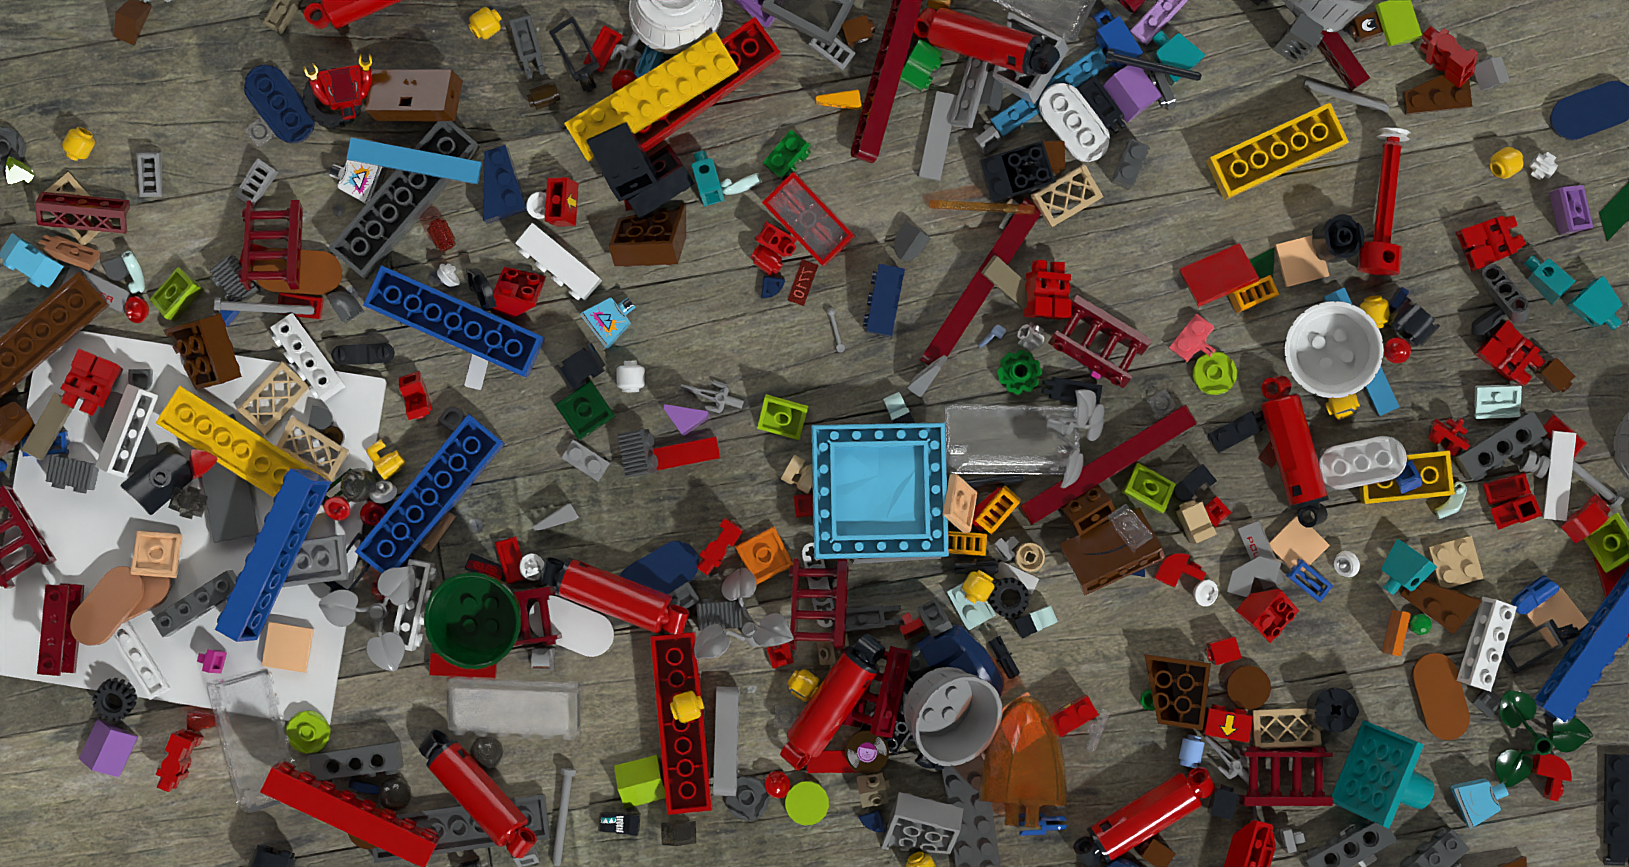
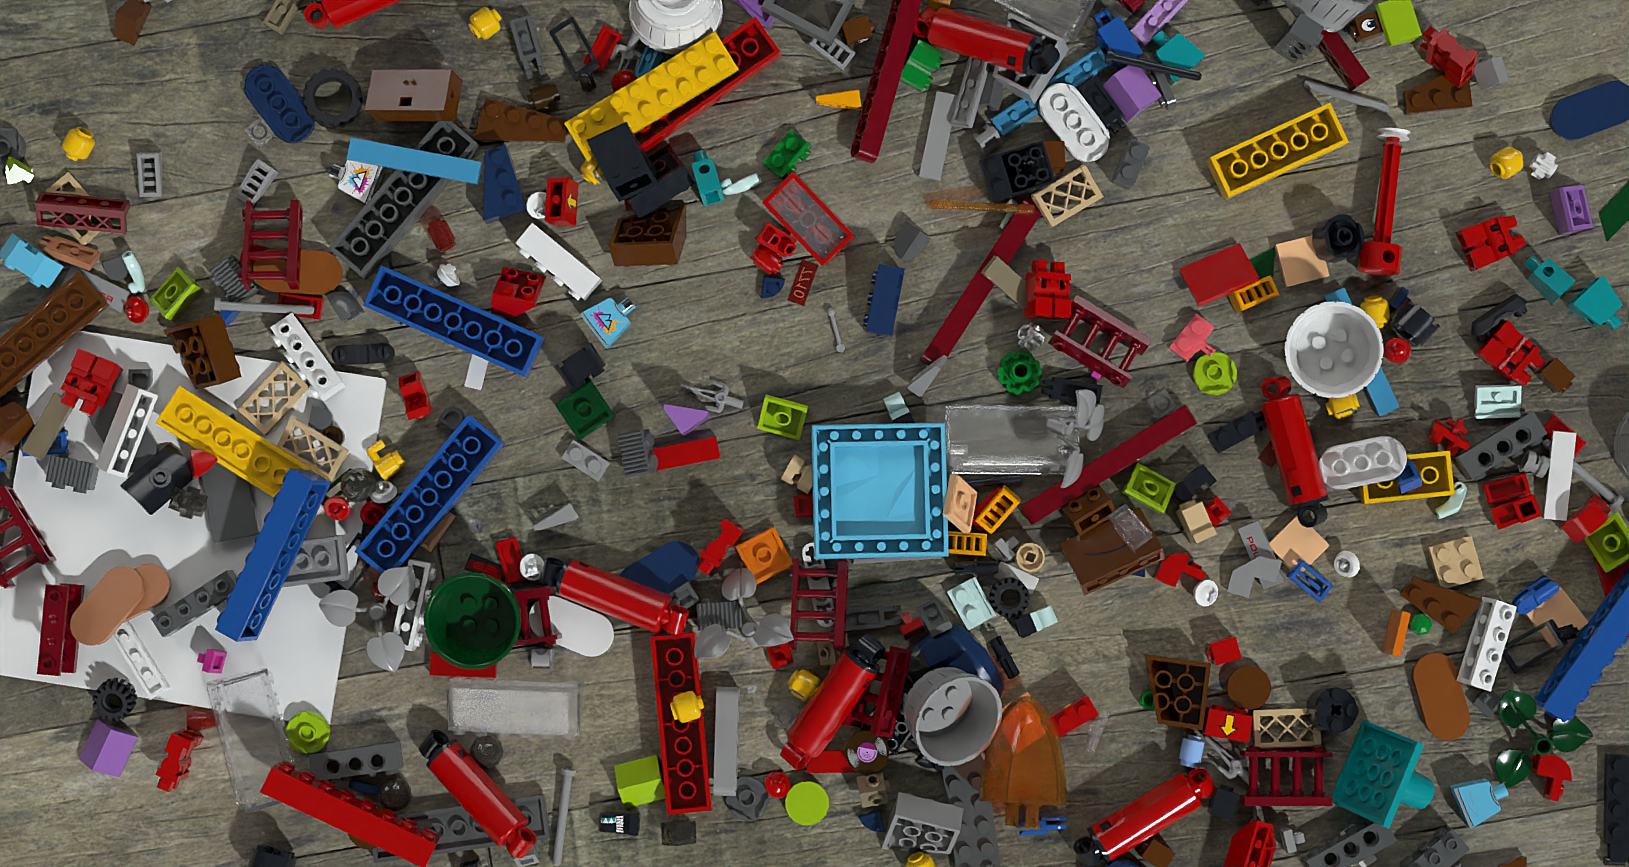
light nougat tile [131,530,183,578] -> none
light nougat tile [262,622,314,673] -> none
torso [303,54,372,120] -> none
black tile [466,267,497,310] -> none
white head [616,361,645,392] -> none
yellow head [962,570,995,604] -> none
sand blue hand [978,325,1006,348] -> none
red slope [1235,589,1299,643] -> none
teal torso [1381,539,1437,595] -> none
dark grey beam [1482,264,1529,323] -> none
none -> reddish brown wing [474,98,568,143]
none -> yellow head [580,158,606,186]

